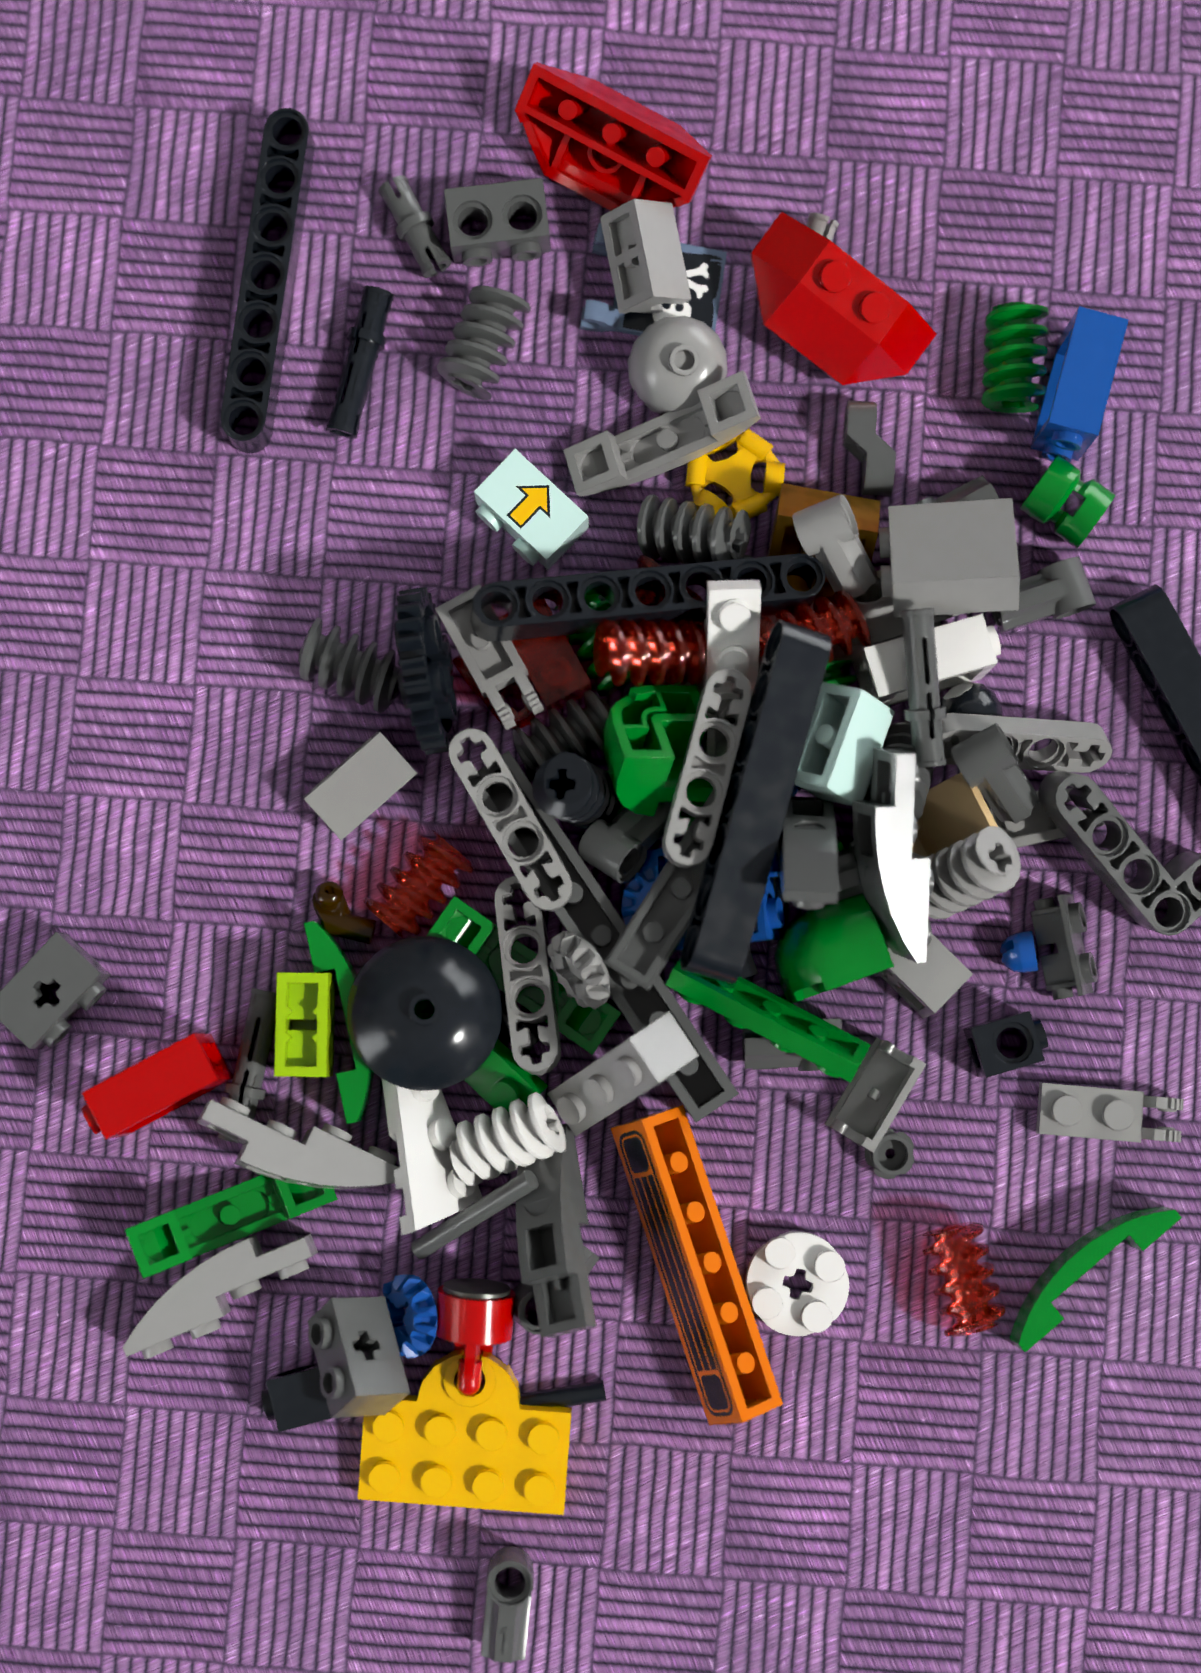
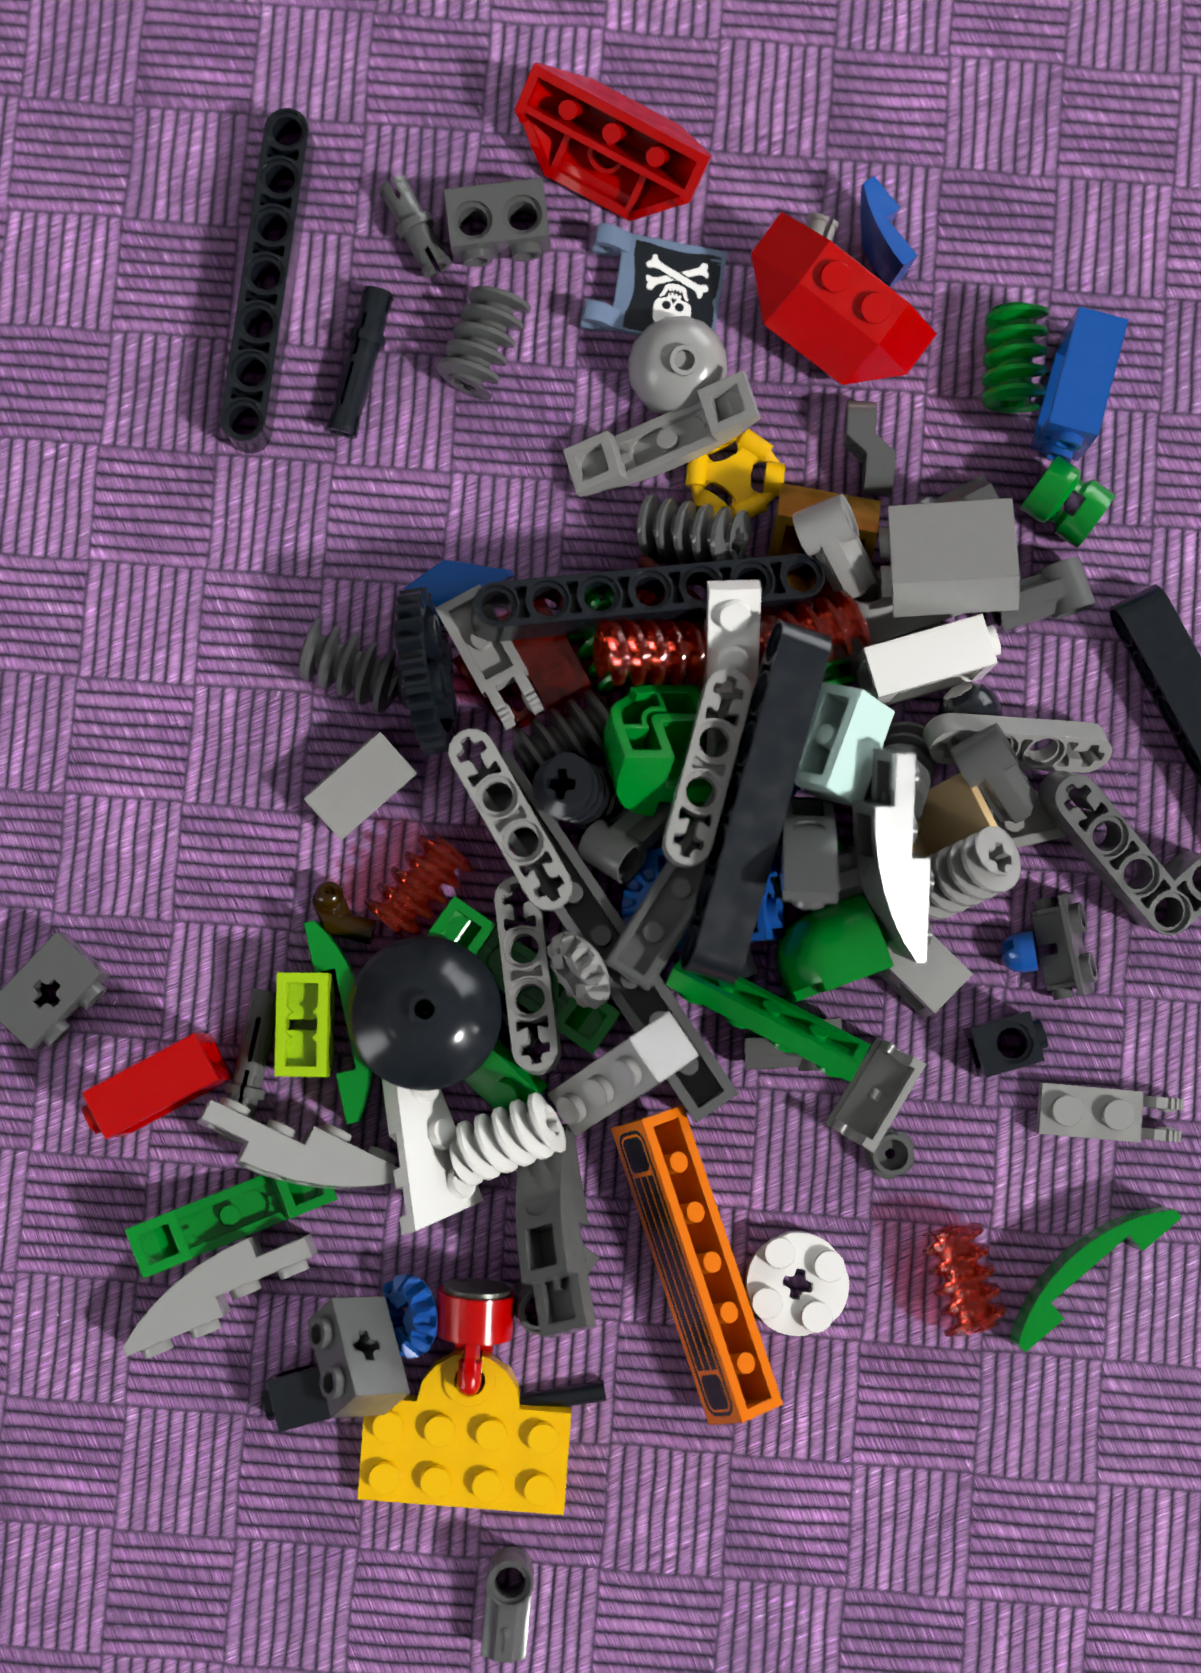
dark grey bar [411,1170,539,1259] -> none
light aqua brick [474,449,589,570] -> none
light grey hinge [600,199,692,314] -> none
dark grey pin [900,608,947,768] -> none
none -> blue slope [404,560,515,627]
none -> blue slope [860,176,918,287]

